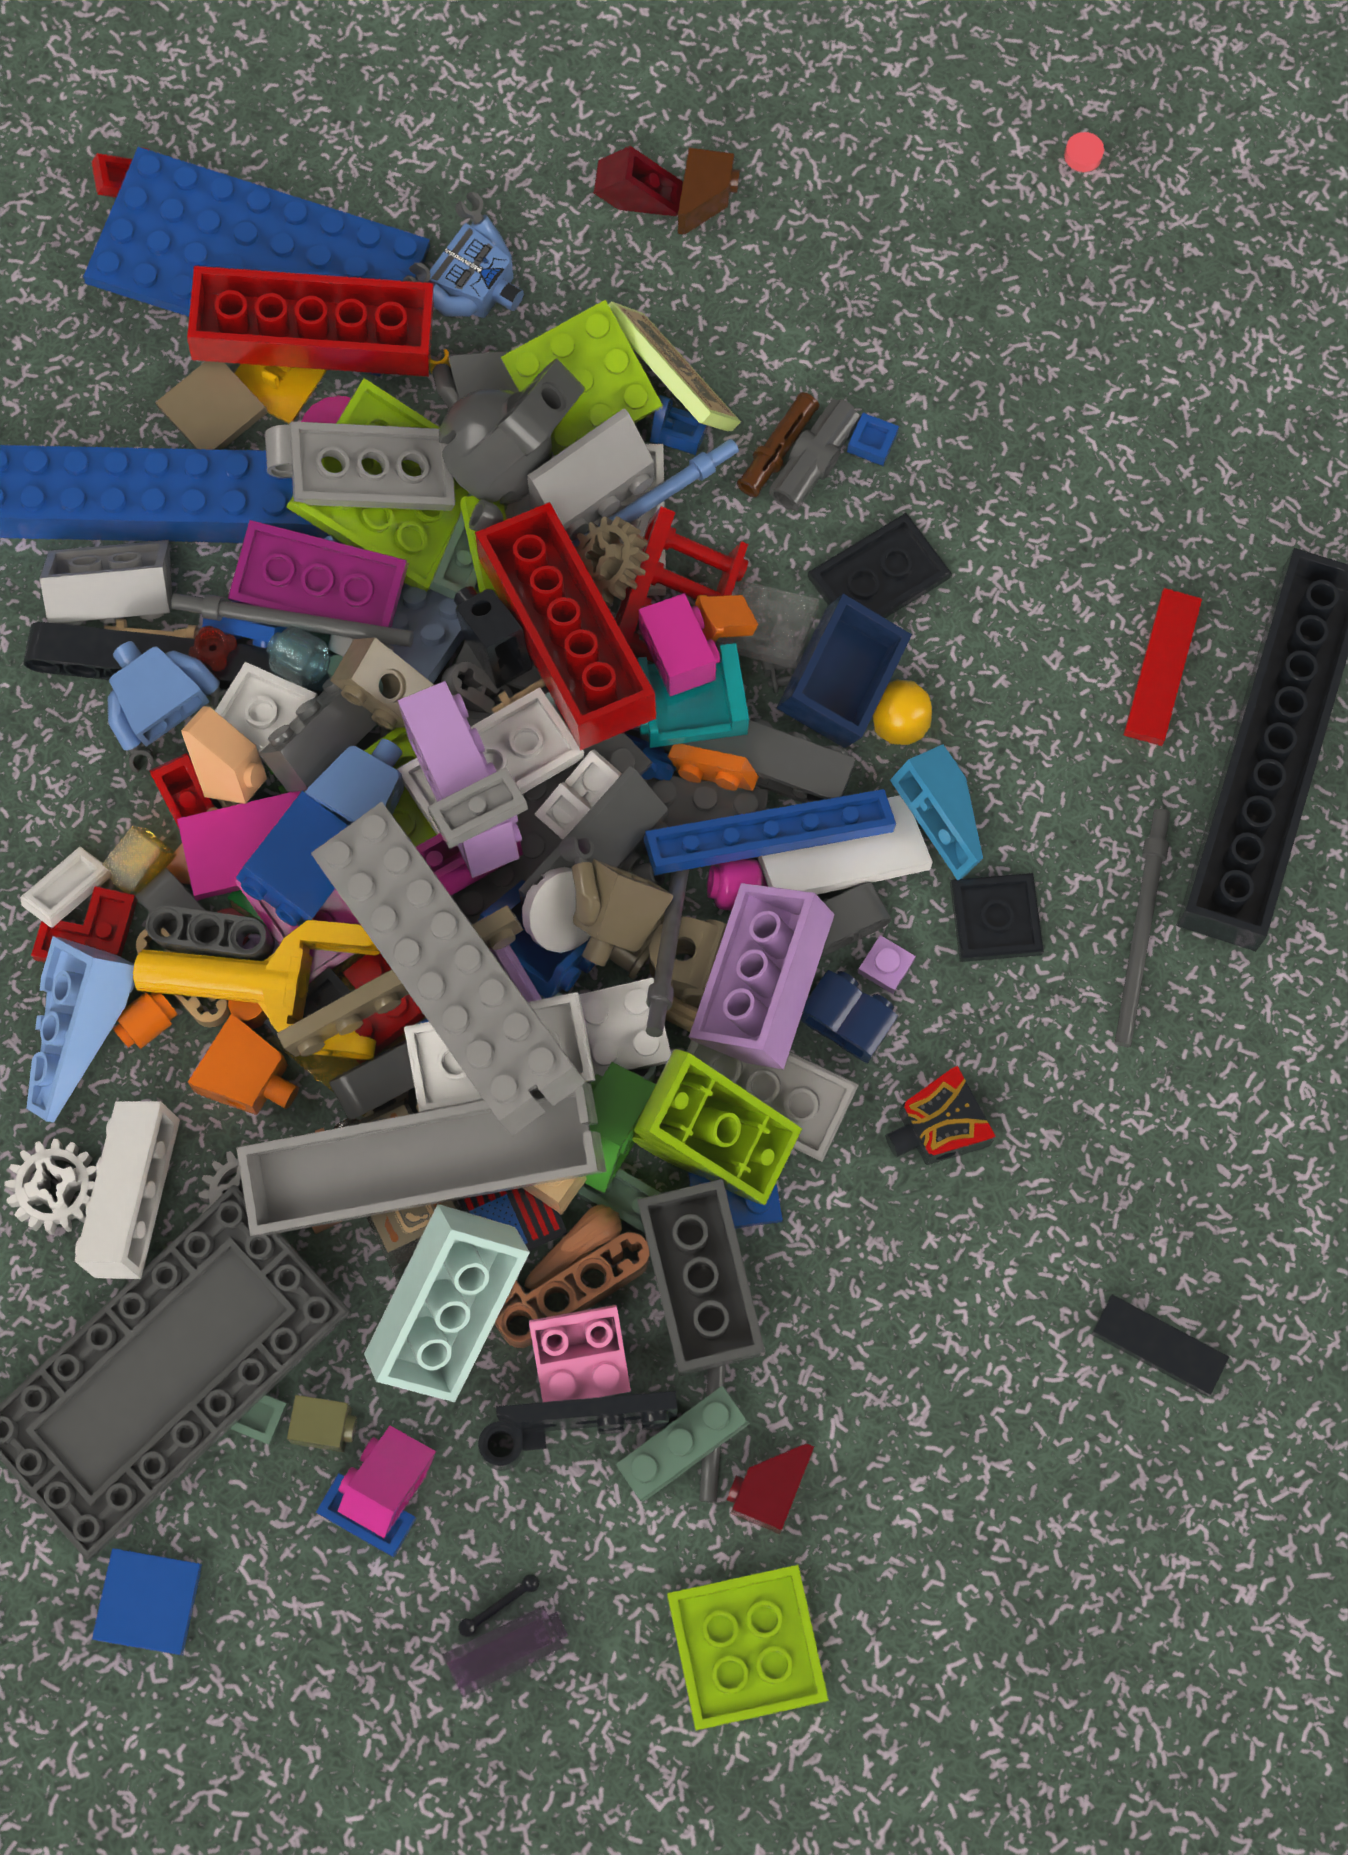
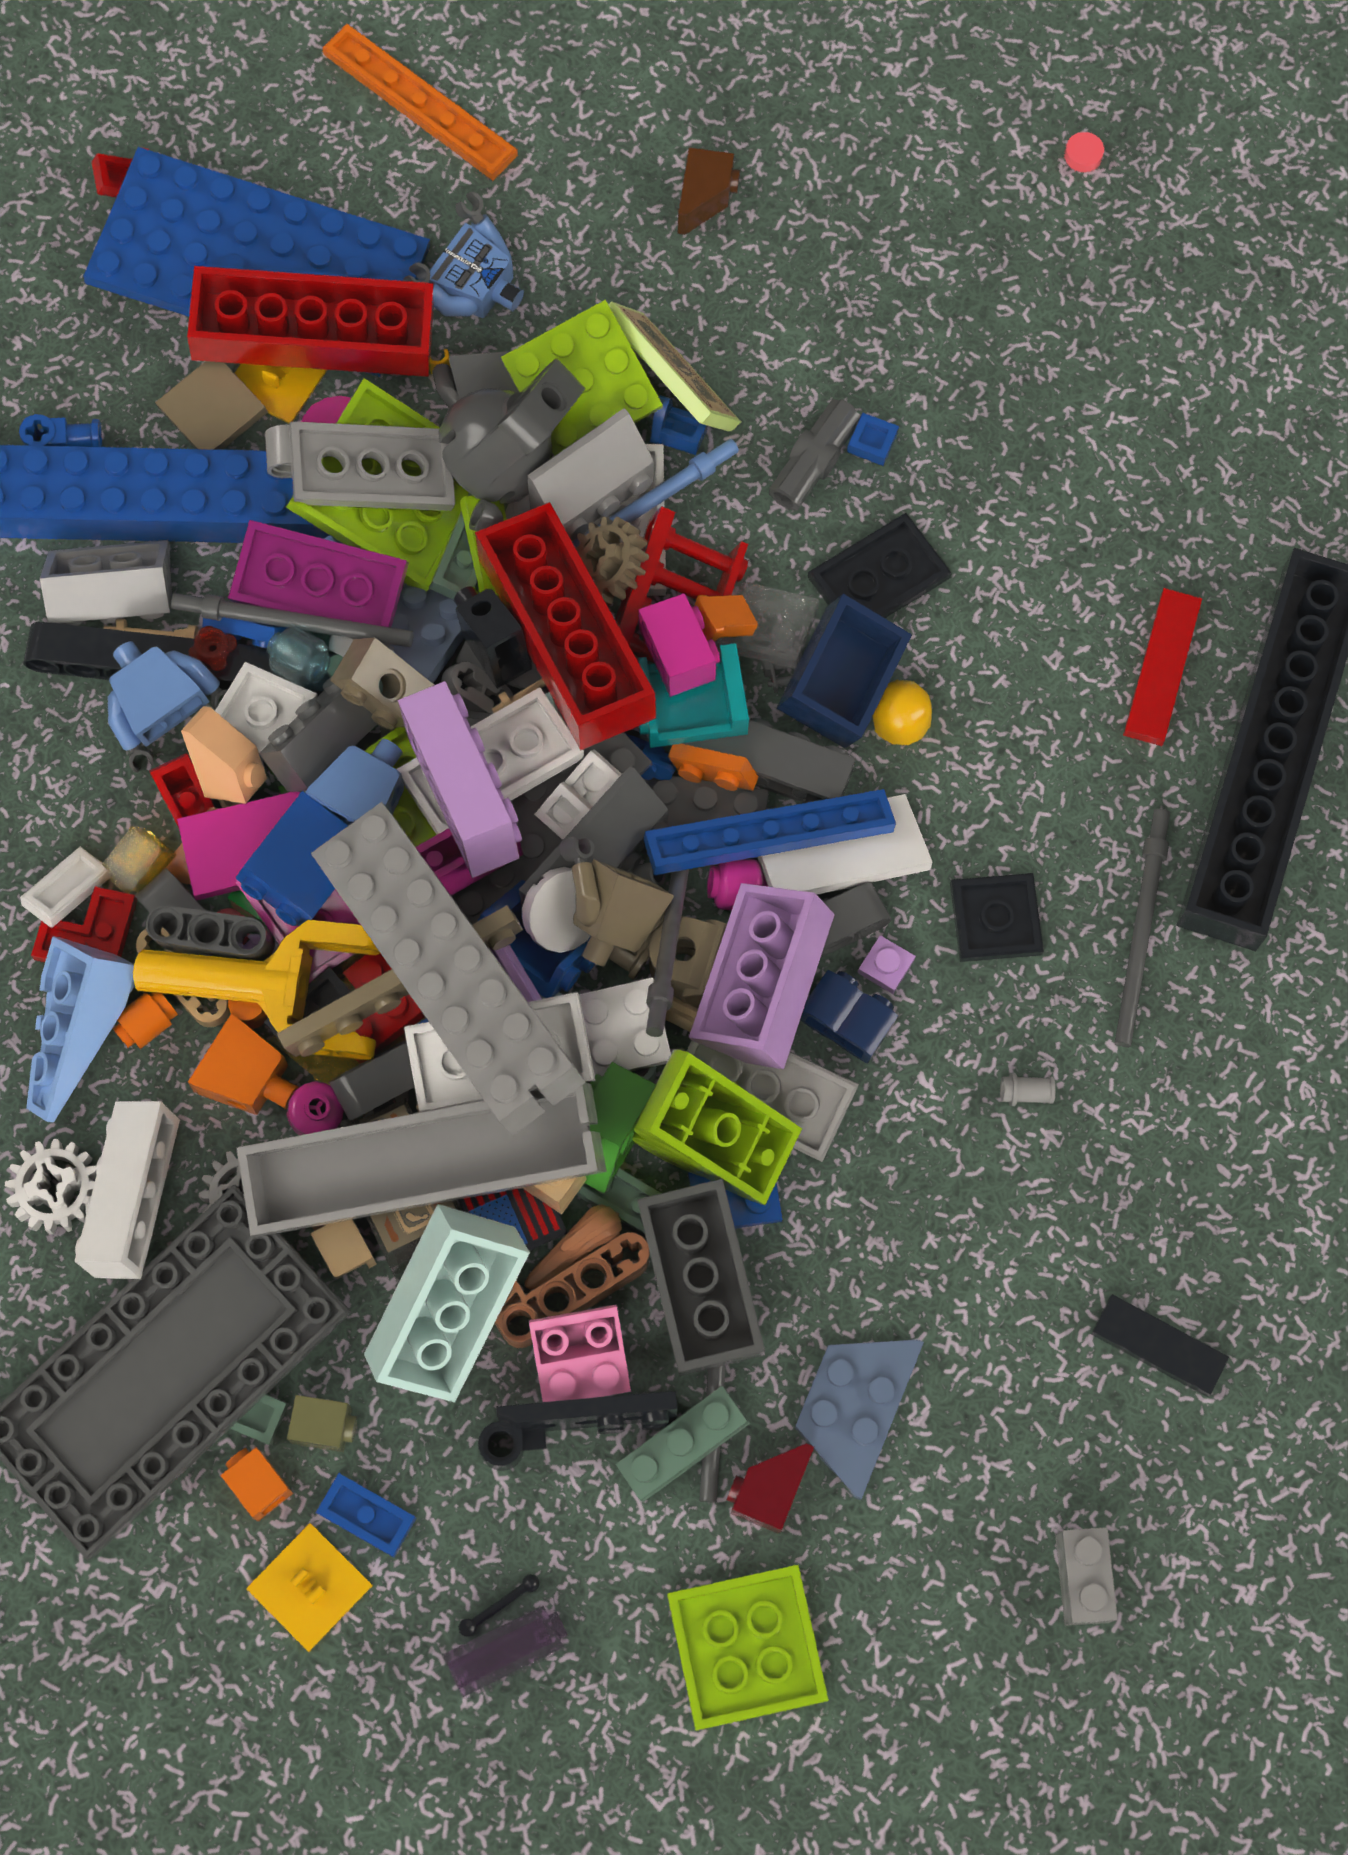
blue tile [92,1548,202,1656] -> none
dark pink brick [338,1426,436,1538] -> none
light grey plate [428,767,528,849] -> none
dark red slope [593,145,683,216] -> none
reddish brown pin [737,392,820,498] -> none
torso [885,1065,996,1165] -> none
dark azure slope [890,744,983,880] -> none
none -> blue connector [19,414,102,447]
none -> orange brick [220,1447,293,1521]
none -> yellow piece [246,1523,373,1652]
none -> dark pink head [286,1081,344,1135]
none -> tan panel [310,1219,377,1279]
none -> orange tile [322,24,518,181]
none -> sand blue wing [795,1340,924,1500]
none -> light grey pin [1000,1073,1055,1106]
none -> light grey brick [1055,1528,1118,1626]

